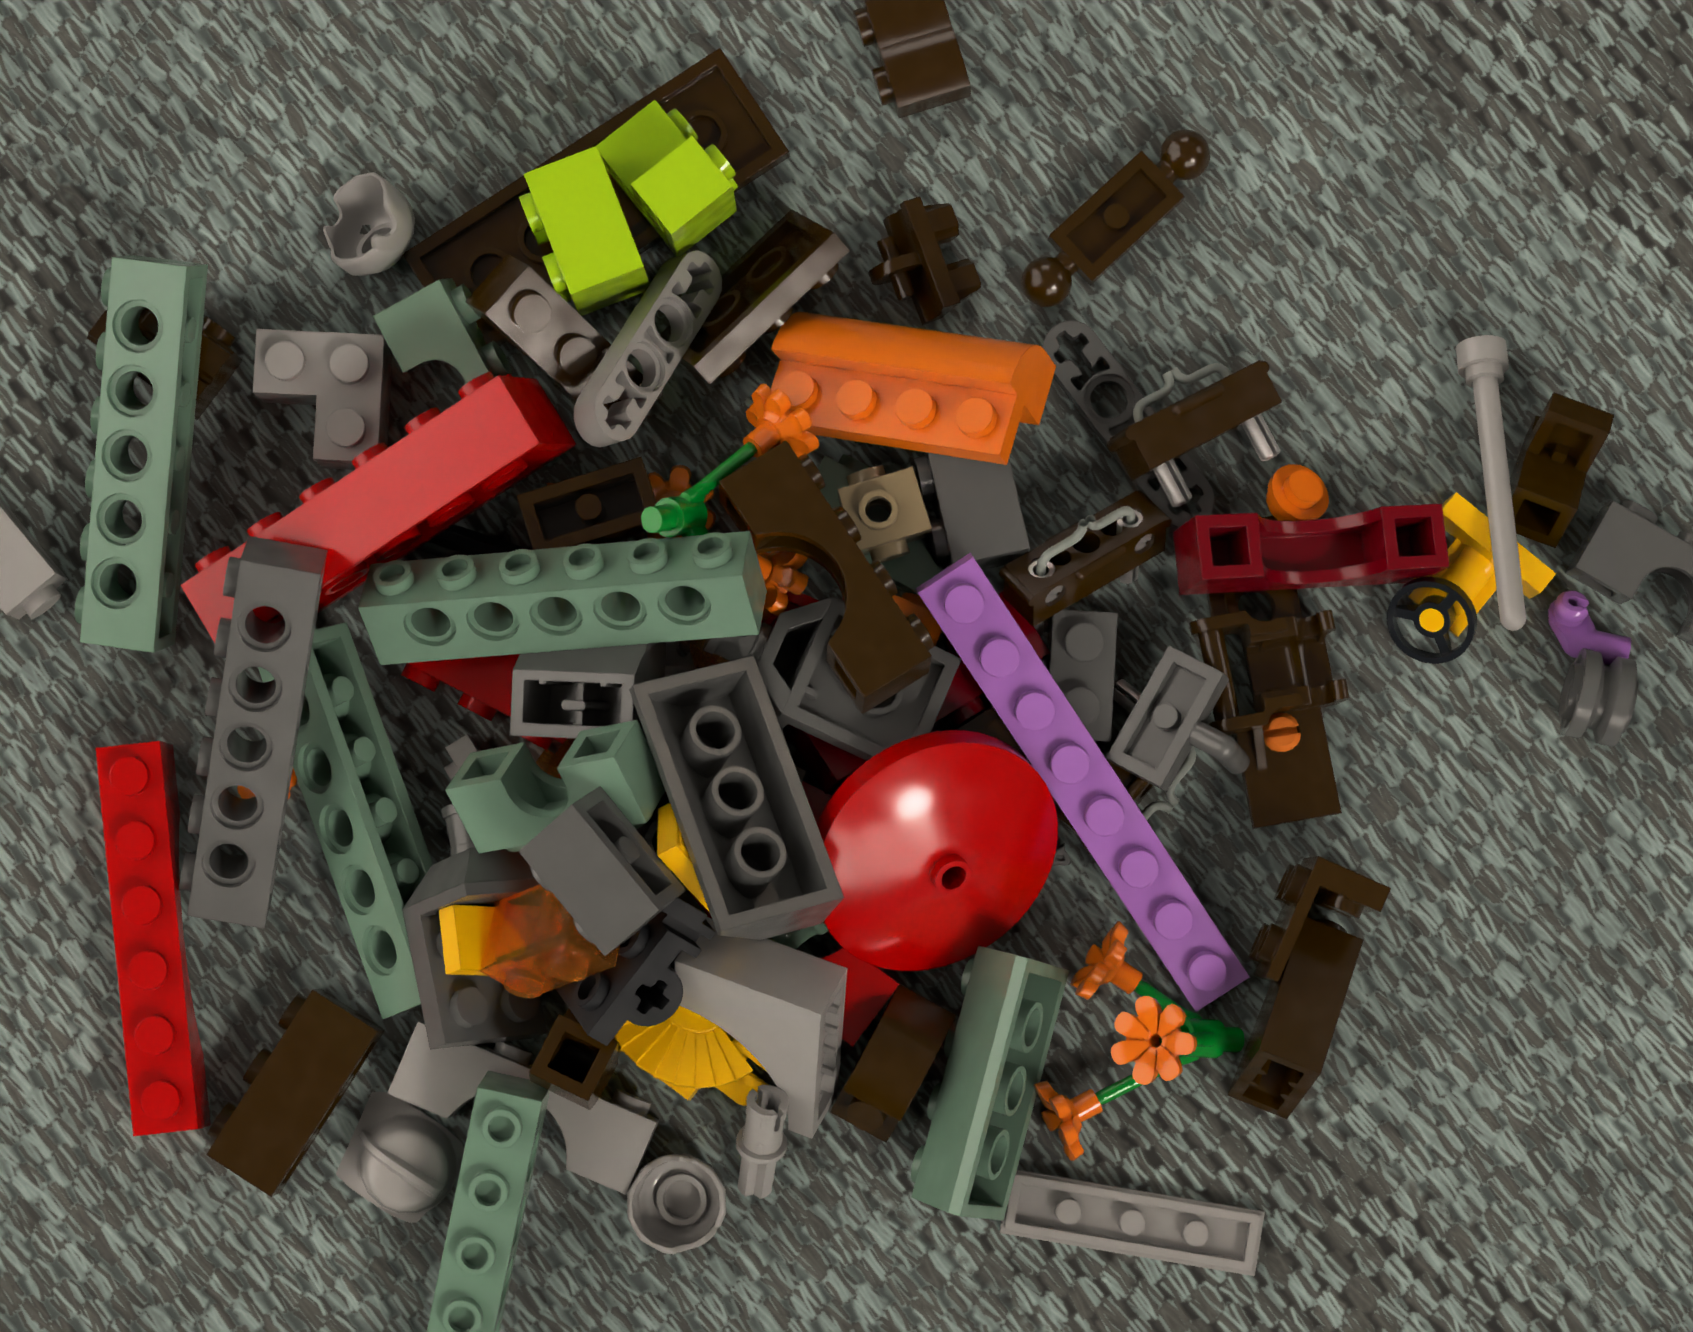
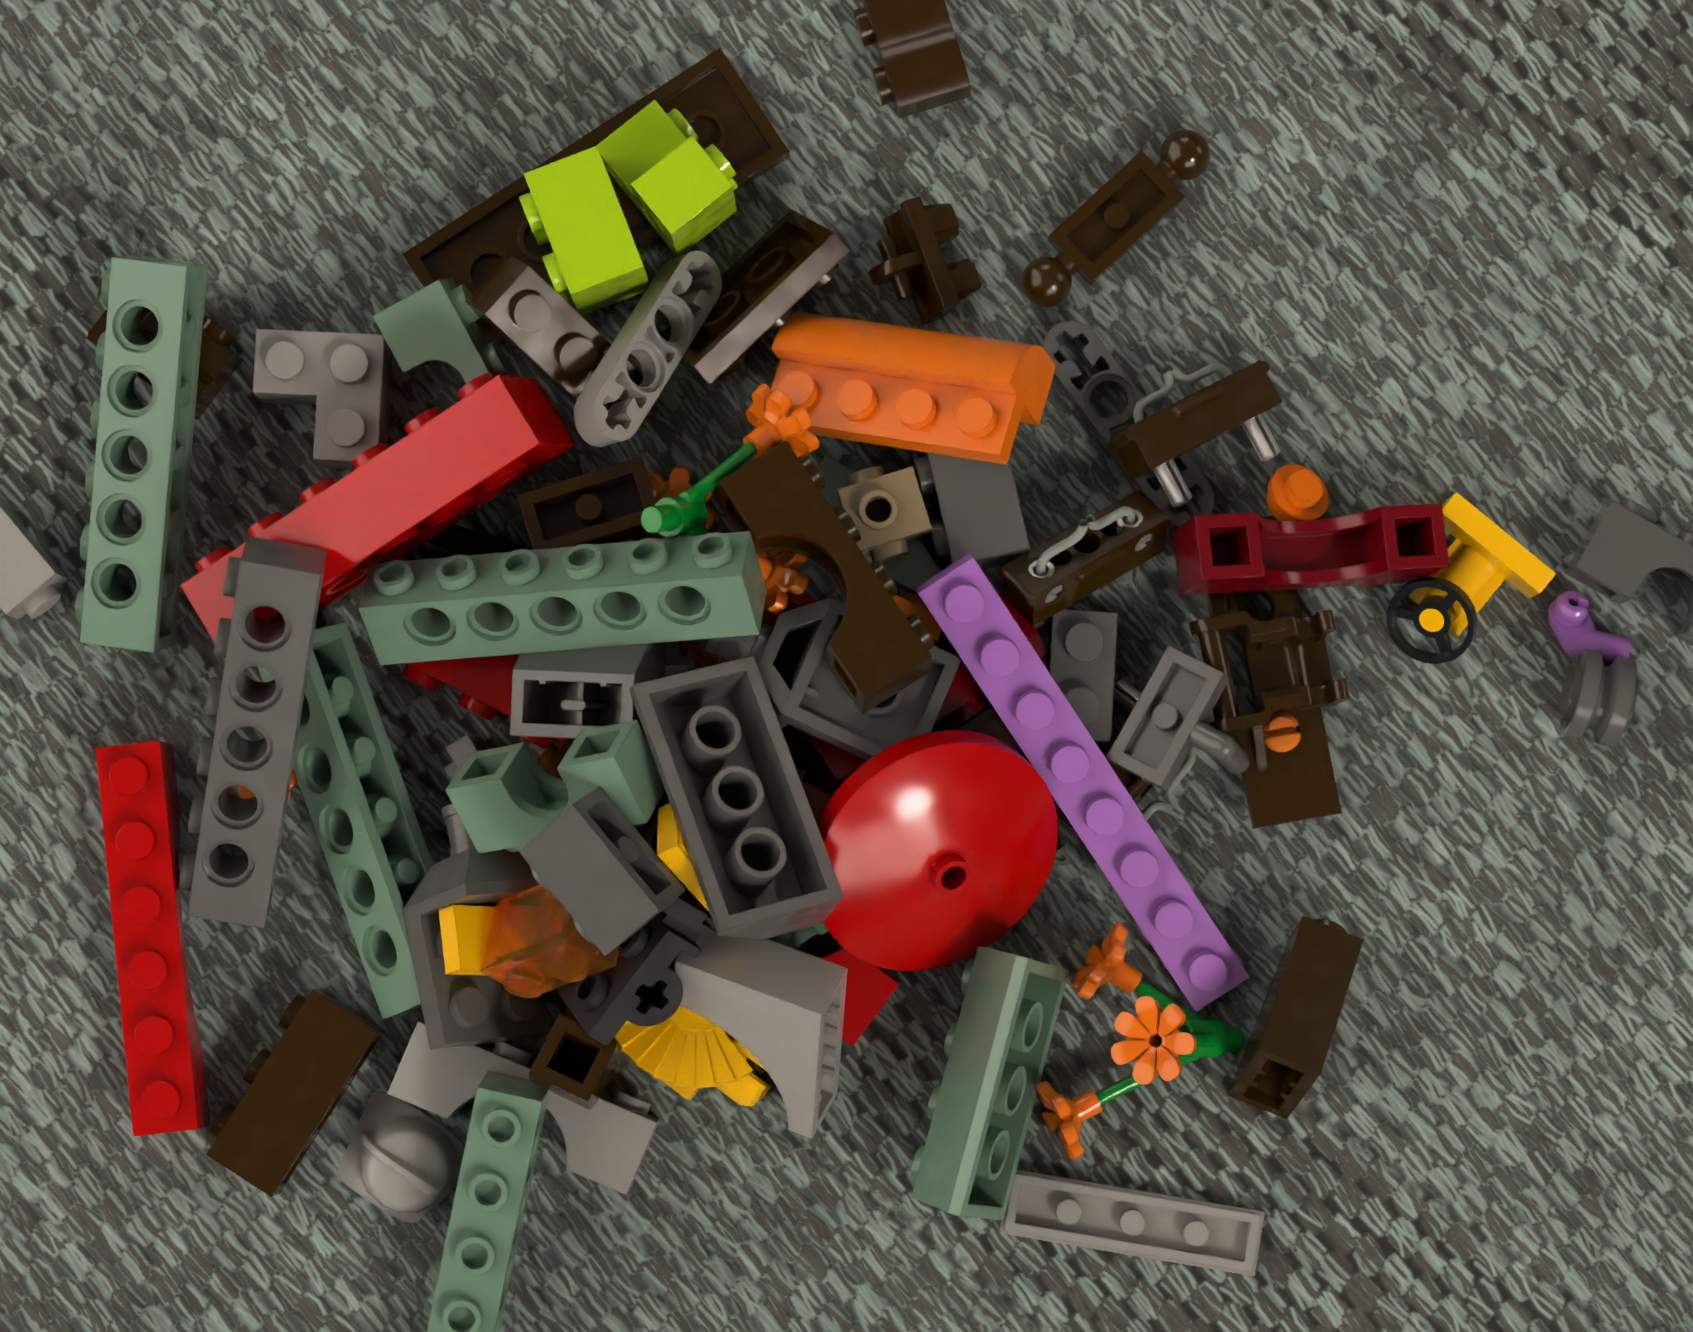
light grey hair [323,172,415,276] -> none
light grey hair [627,1153,726,1255] -> none
light grey axle [736,1085,789,1199] -> none
dark brown brick [830,984,956,1143] -> none
dark brown bracket [1249,856,1391,982] -> none
light grey piece [1455,335,1526,631] -> none
dark brown brick [1510,392,1614,548] -> none

